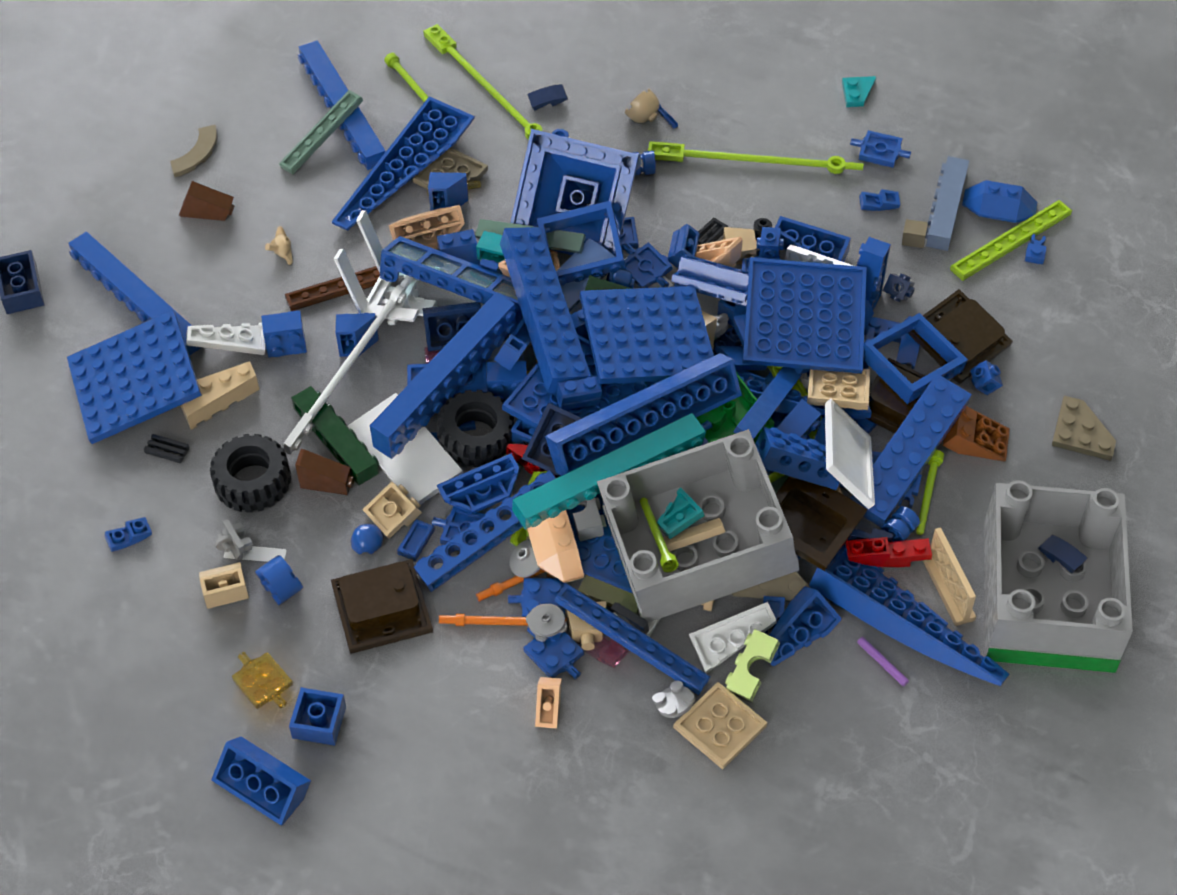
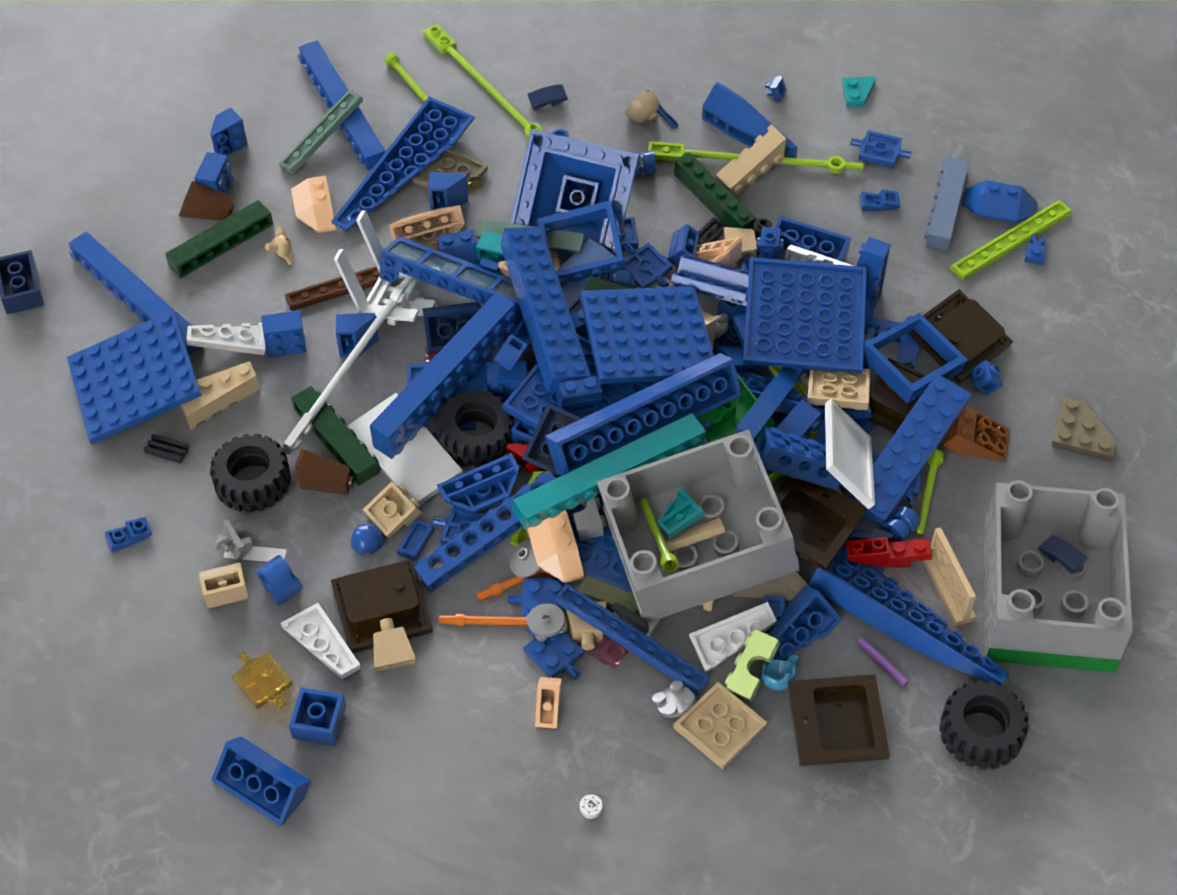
dark tan tile [170,125,217,178] -> none
dark blue brick [882,273,915,302] -> none
dark tan panel [902,219,928,248] -> none
none -> dark green brick [165,200,273,279]
none -> blue brick [194,152,234,194]
none -> blue slope [210,108,248,156]
none -> white wing [281,603,361,679]
none -> light nougat wedge [291,175,336,233]
none -> tan torso [373,618,416,672]
none -> white tile [580,795,602,819]
none -> dark green brick [674,152,756,229]
none -> blue wedge [702,82,798,158]
none -> tan wedge [716,124,786,195]
none -> dark azure hair [761,654,800,691]
none -> blue tile [765,76,787,102]
none -> dark brown piece [787,674,890,766]
none -> black tyre [940,680,1029,770]

